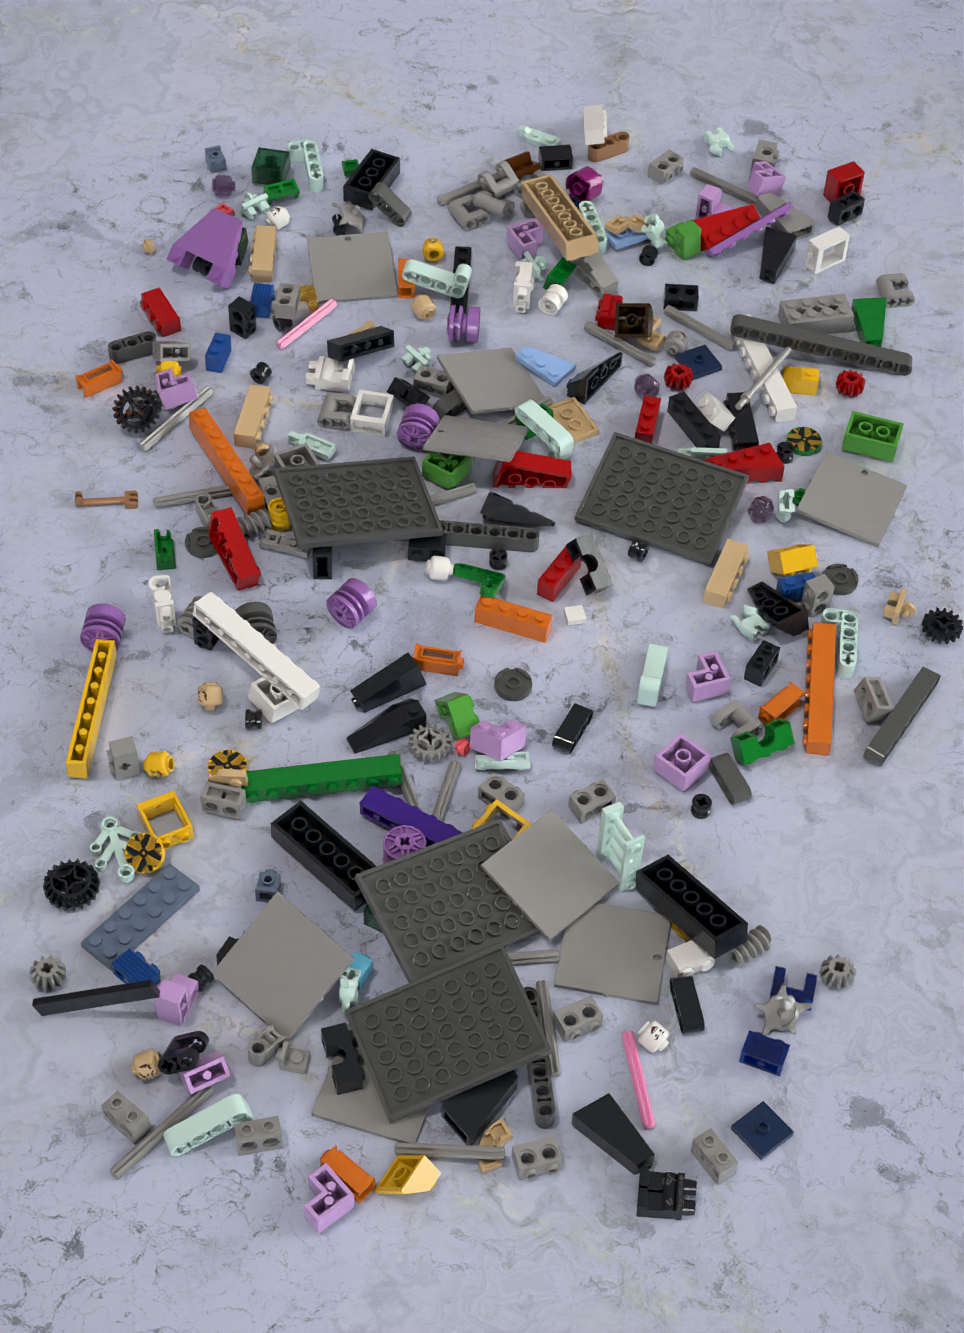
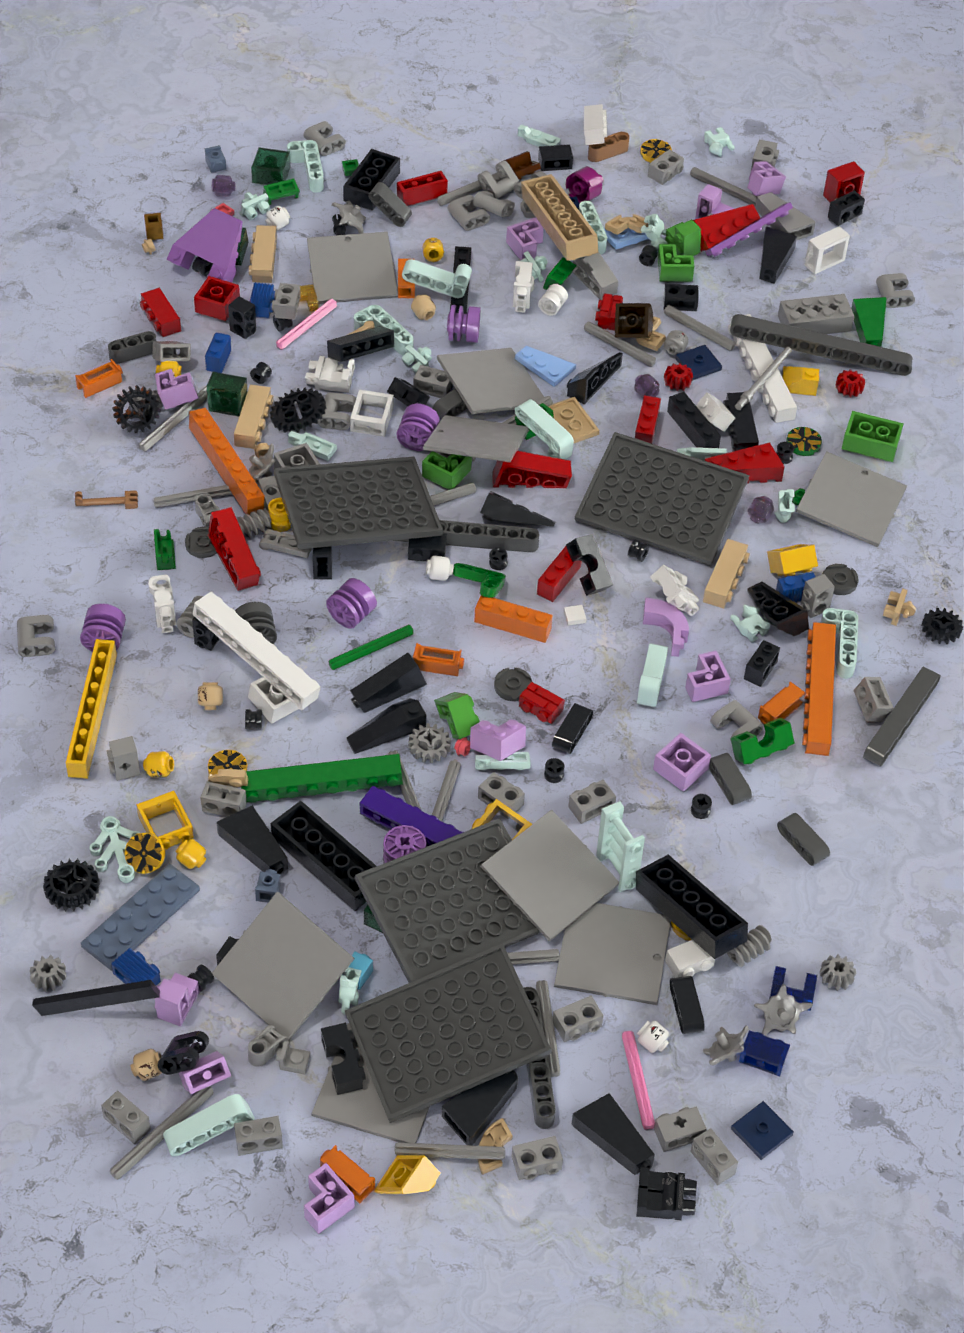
none -> light grey connector [17,615,55,657]
none -> pearl gold brick [144,213,164,240]
none -> yellow head [175,839,206,869]
none -> red brick [194,276,240,321]
none -> clear green brick [207,372,247,417]
none -> black slope [216,805,288,874]
none -> black gear [270,387,327,433]
none -> light grey connector [303,121,346,156]
none -> green axle [328,624,414,670]
none -> light aqua beam [354,305,413,356]
none -> red brick [397,171,448,206]
none -> red brick [519,682,565,724]
none -> black wheel [544,758,565,783]
none -> tile [640,139,672,163]
none -> lavender arch [643,598,689,657]
none -> white hips [650,565,699,616]
none -> light grey brick [654,1106,707,1152]
none -> bright green brick [657,244,695,282]
none -> light grey piece [703,1025,749,1066]
none -> dark grey beam [777,813,830,866]

